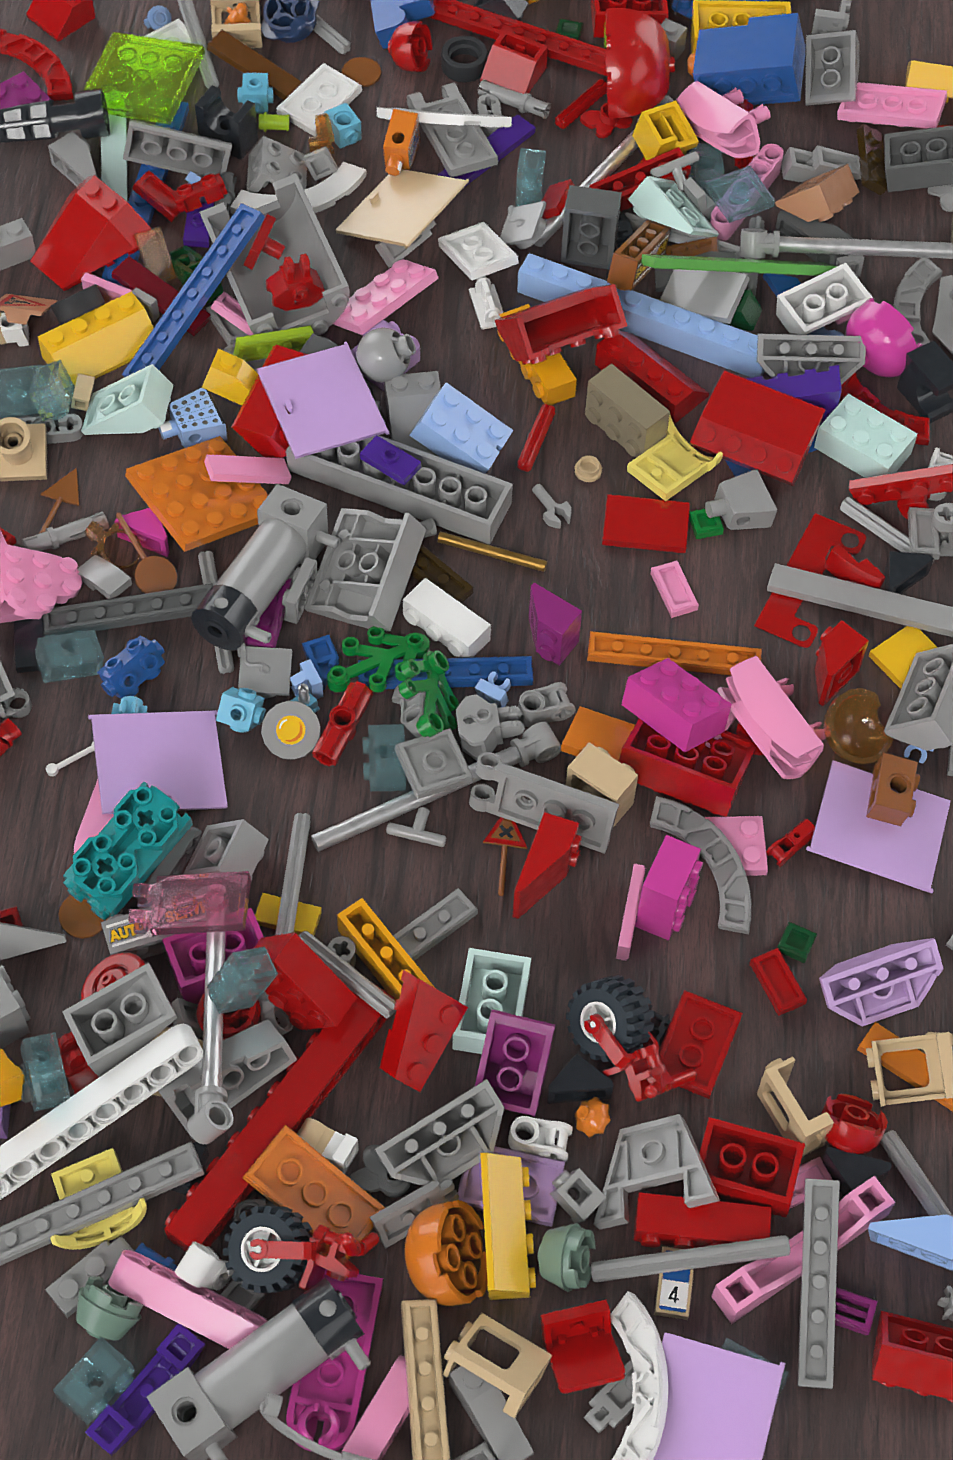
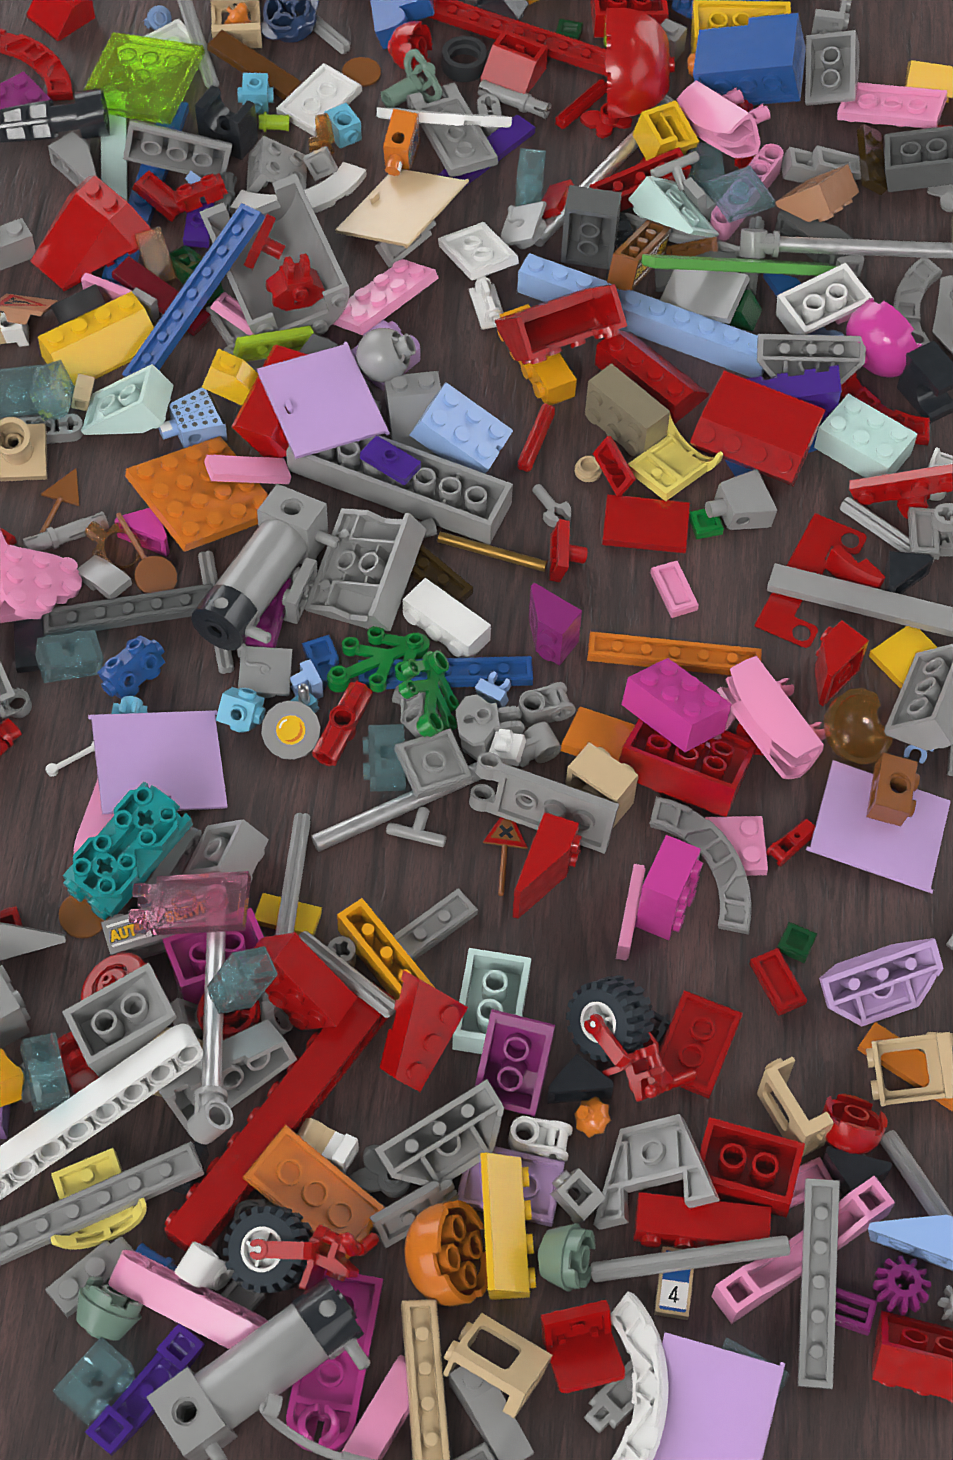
none -> sand green piece [381,49,442,108]
none -> white tile [489,729,526,766]
none -> red tile [549,519,588,582]
none -> red slope [592,436,636,497]
none -> magenta gear [873,1255,931,1316]

